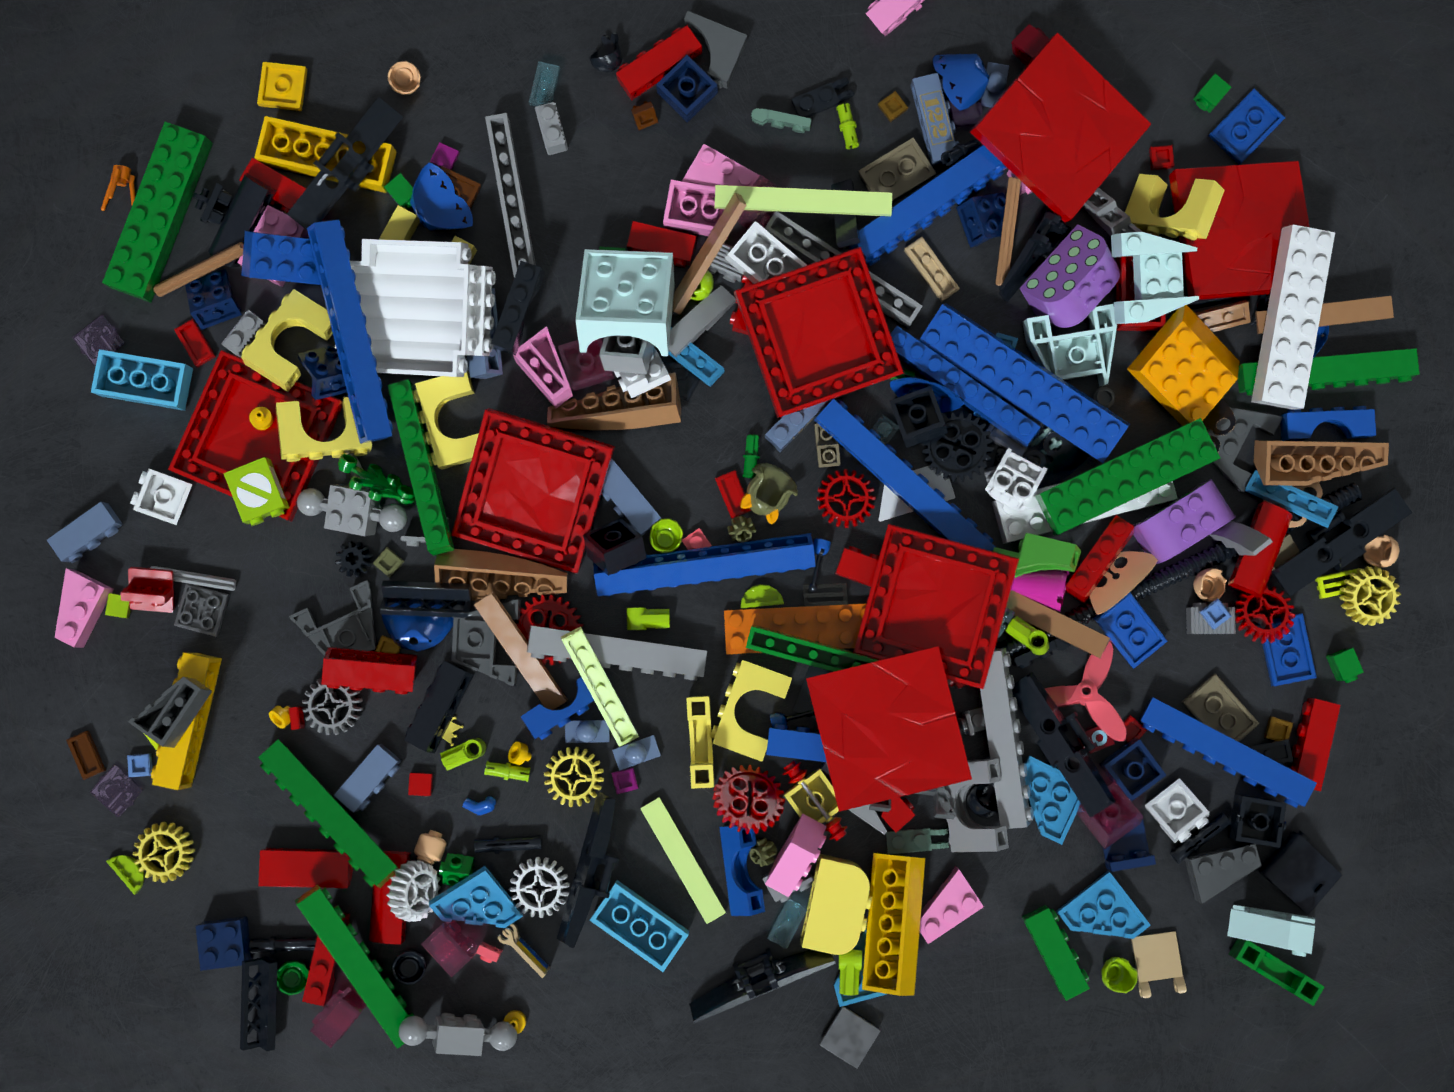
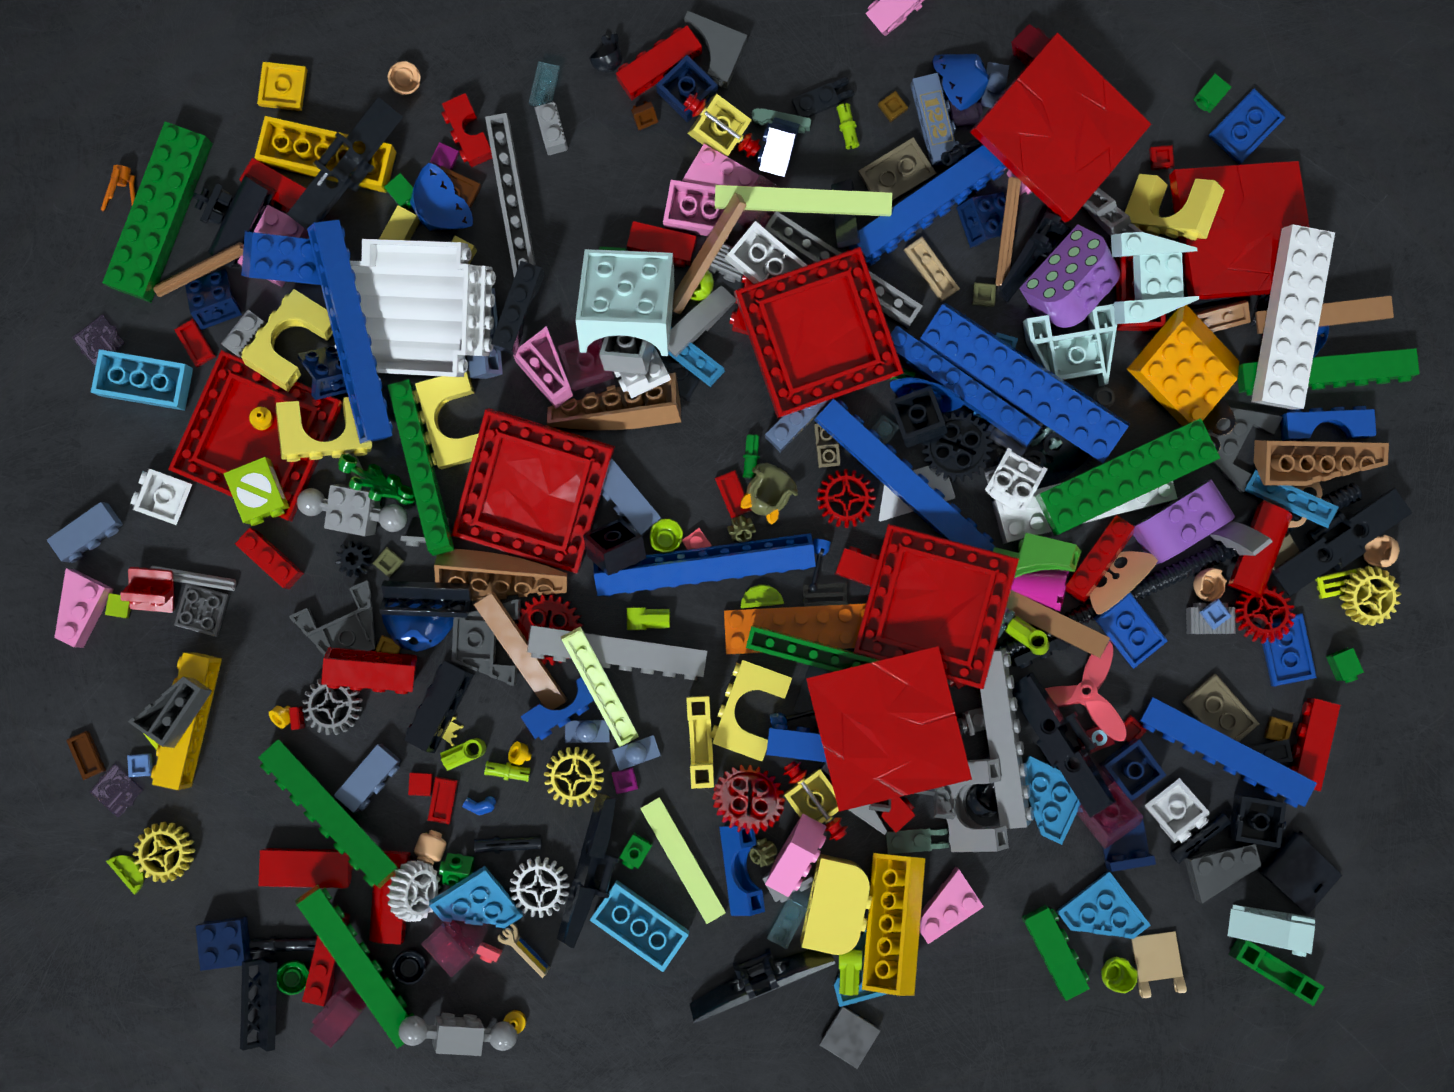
none -> red brick [235,528,304,589]
none -> red tile [427,776,458,824]
none -> red arch [441,93,492,168]
none -> green brick [619,833,653,869]
none -> light yellow brick [683,92,761,157]
none -> brick [757,117,800,177]
none -> olive tile [972,282,996,307]

